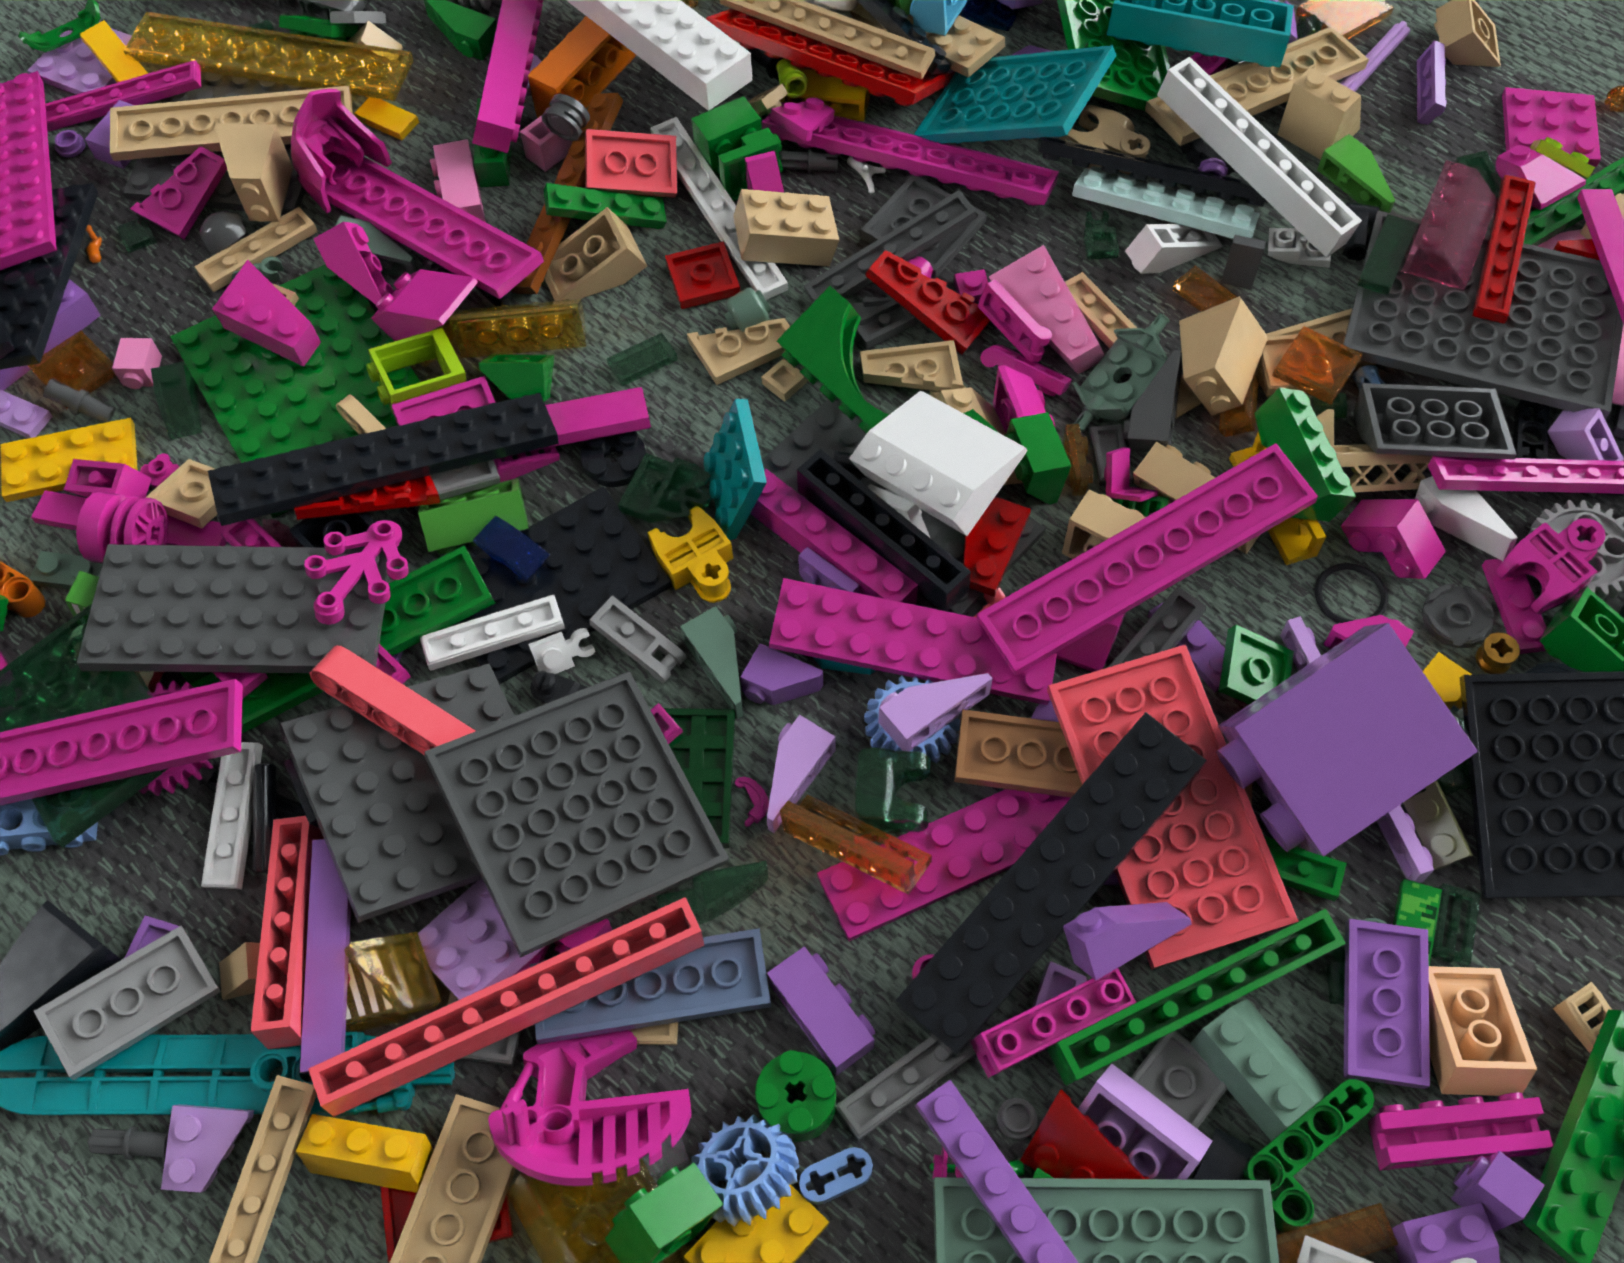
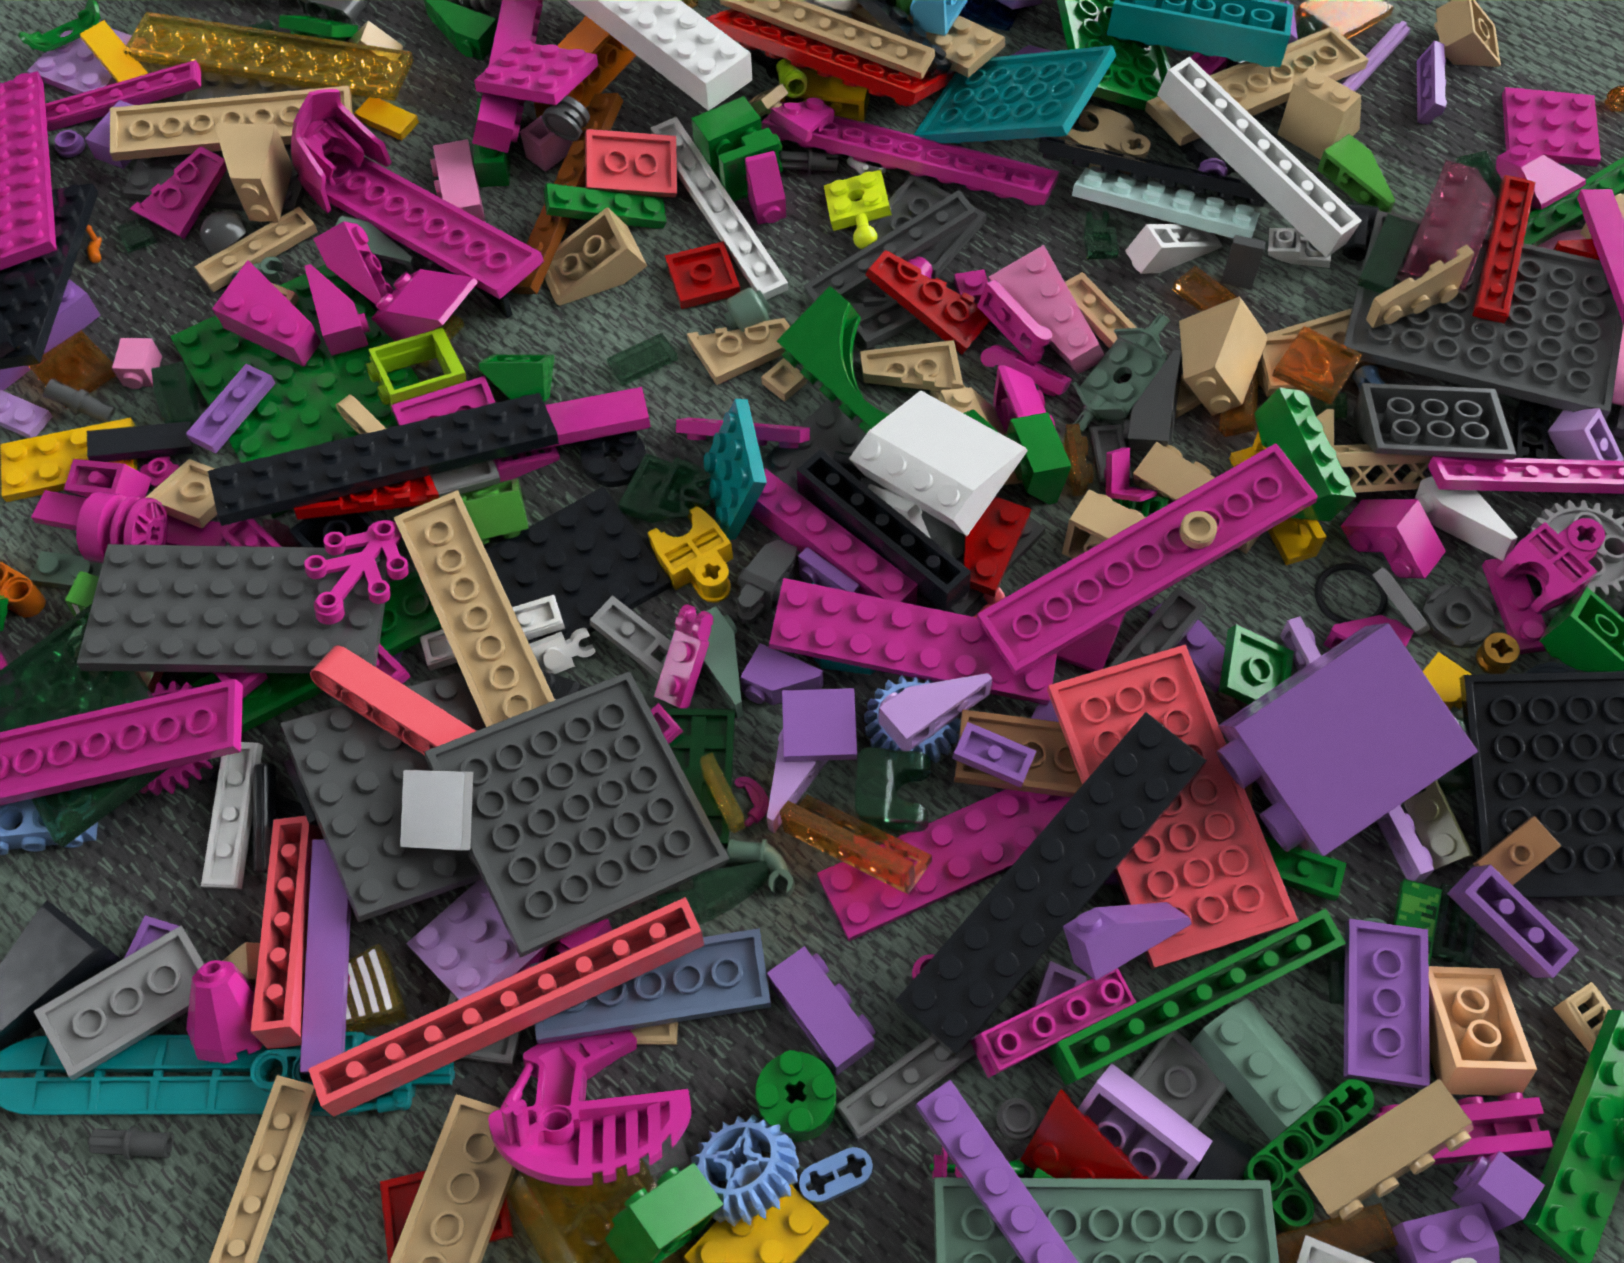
lavender wing [161,1104,254,1193] -> none
yellow brick [296,1114,434,1193] -> none
light grey tile [330,11,386,24] -> none
clear yellow wing [344,932,441,1015] -> none
clear yellow slope [449,299,587,358] -> none
clear blue slope [473,516,550,582] -> none
tan brick [733,189,839,266] -> none
lime plate [1530,137,1595,179] -> none
none -> black tile [87,421,193,462]
none -> medium lavender plate [186,364,275,454]
none -> dark pink cone [186,960,263,1064]
none -> dark pink slope [305,264,370,356]
none -> tan plate [394,490,555,727]
none -> light grey tile [400,770,473,850]
none -> dark pink plate [474,40,598,106]
none -> dark pink hinge [654,604,714,708]
none -> dark pink plate [676,417,810,448]
none -> clear yellow tile [700,753,745,833]
none -> sand green piece [727,839,795,896]
none -> dark grey hinge [737,539,797,625]
none -> medium lavender tile [782,688,857,762]
none -> neon yellow plate [824,169,892,249]
none -> medium lavender plate [952,722,1036,788]
none -> tan tile [1179,511,1217,549]
none -> tan brick [1298,1079,1474,1221]
none -> tan wing [1366,244,1474,328]
none -> light grey tile [1372,567,1430,636]
none -> medium lavender brick [1447,864,1579,978]
none -> medium nougat plate [1473,816,1561,886]

